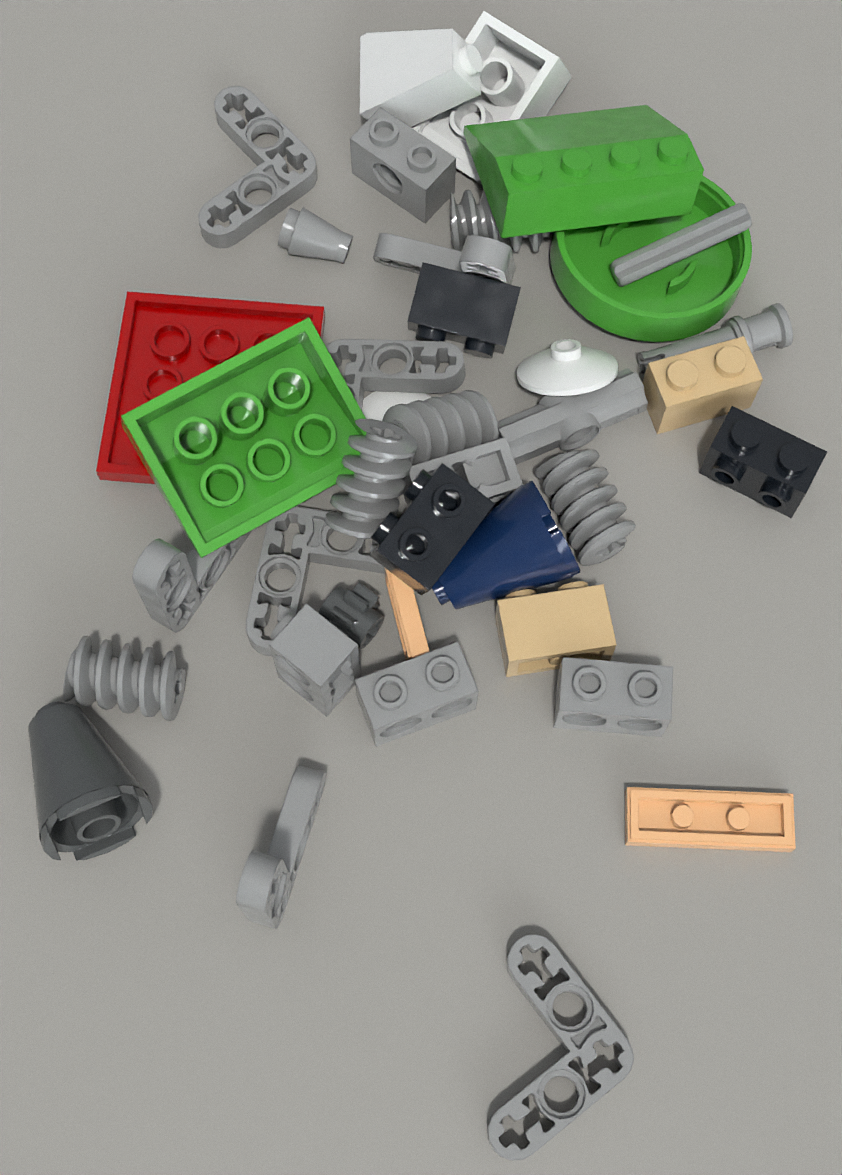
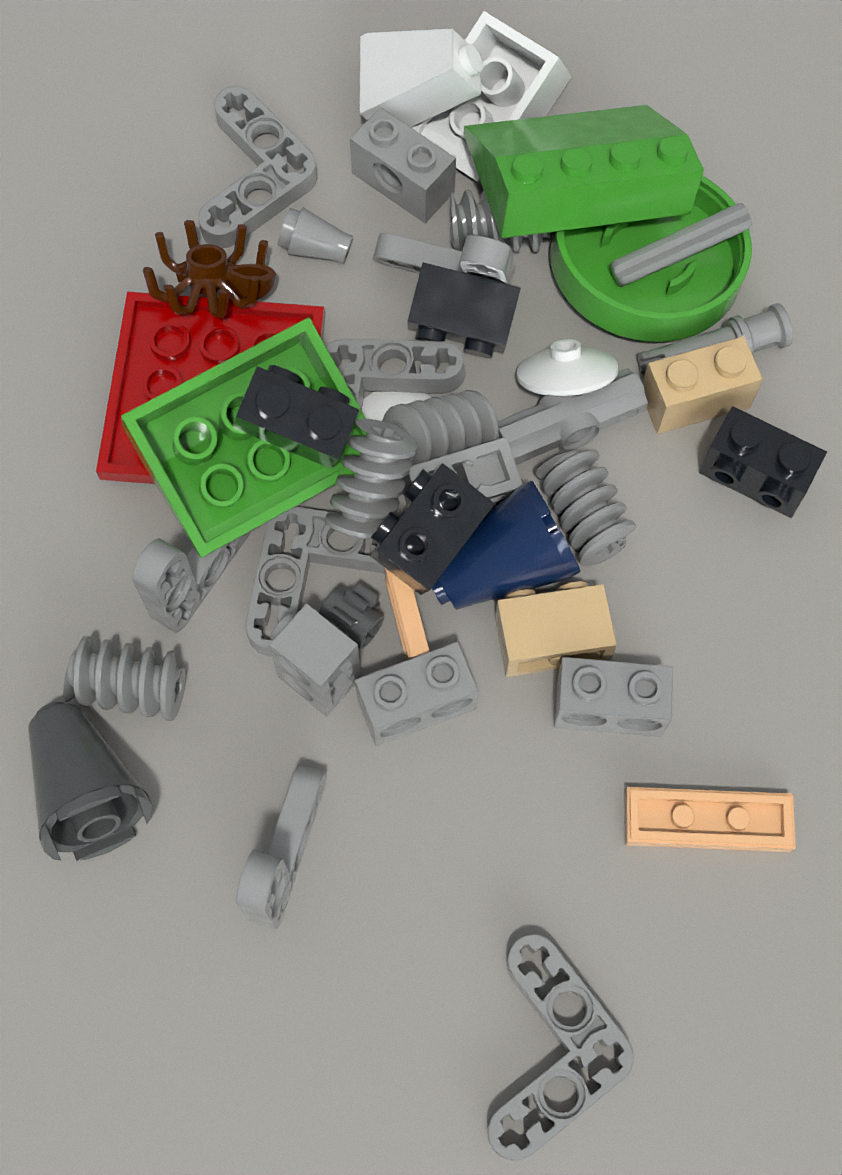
none -> reddish brown animal [143,220,276,318]
none -> black brick [232,365,359,469]

